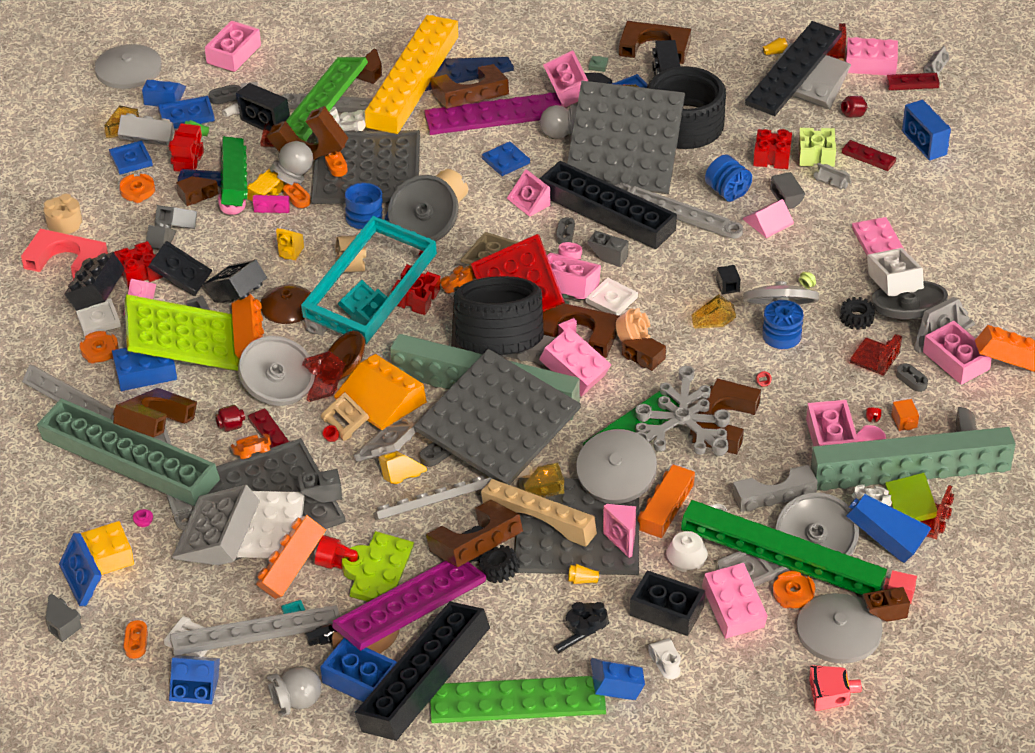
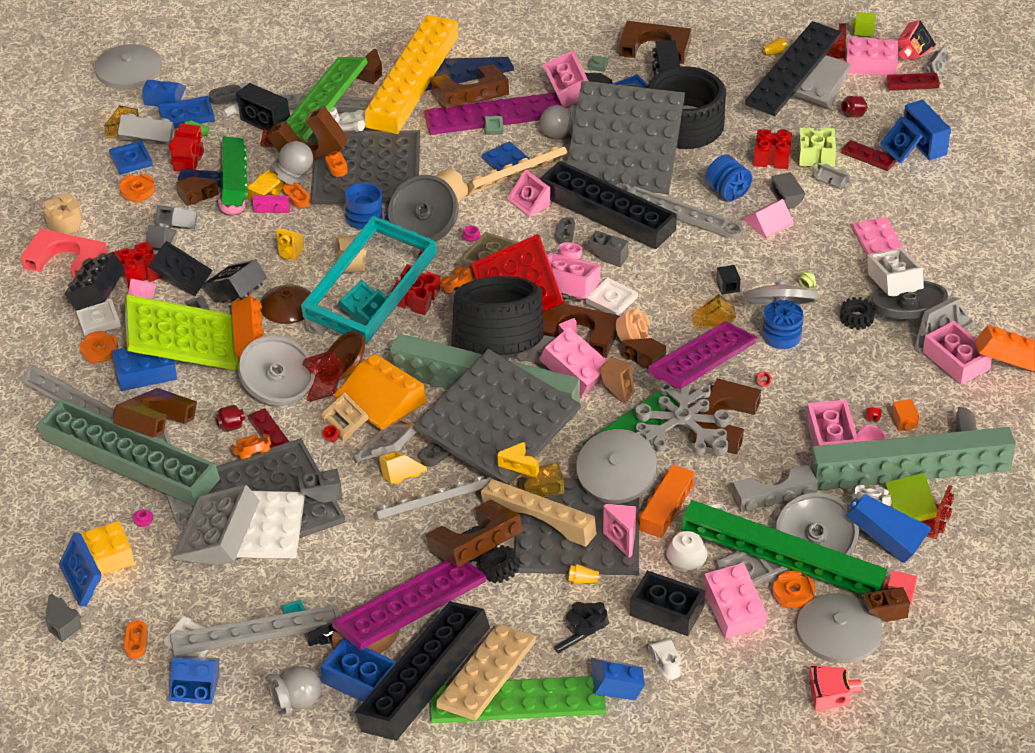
bright pink brick [205,21,261,72] -> none
brick [256,515,326,599] -> none
lime plate [313,531,414,602] -> none
clear red bracket [850,334,902,376] -> none
dark grey beam [896,363,928,392] -> none
none -> tan plate [436,624,536,721]
none -> dark pink plate [463,225,481,241]
none -> tan plate [466,146,567,197]
none -> sand green plate [484,116,504,135]
none -> yellow slope [497,442,539,478]
none -> medium nougat slope [601,357,635,403]
none -> magenta plate [648,321,757,389]
none -> lime brick [852,12,876,37]
none -> blue slope [880,116,923,164]
none -> torso [898,20,936,60]

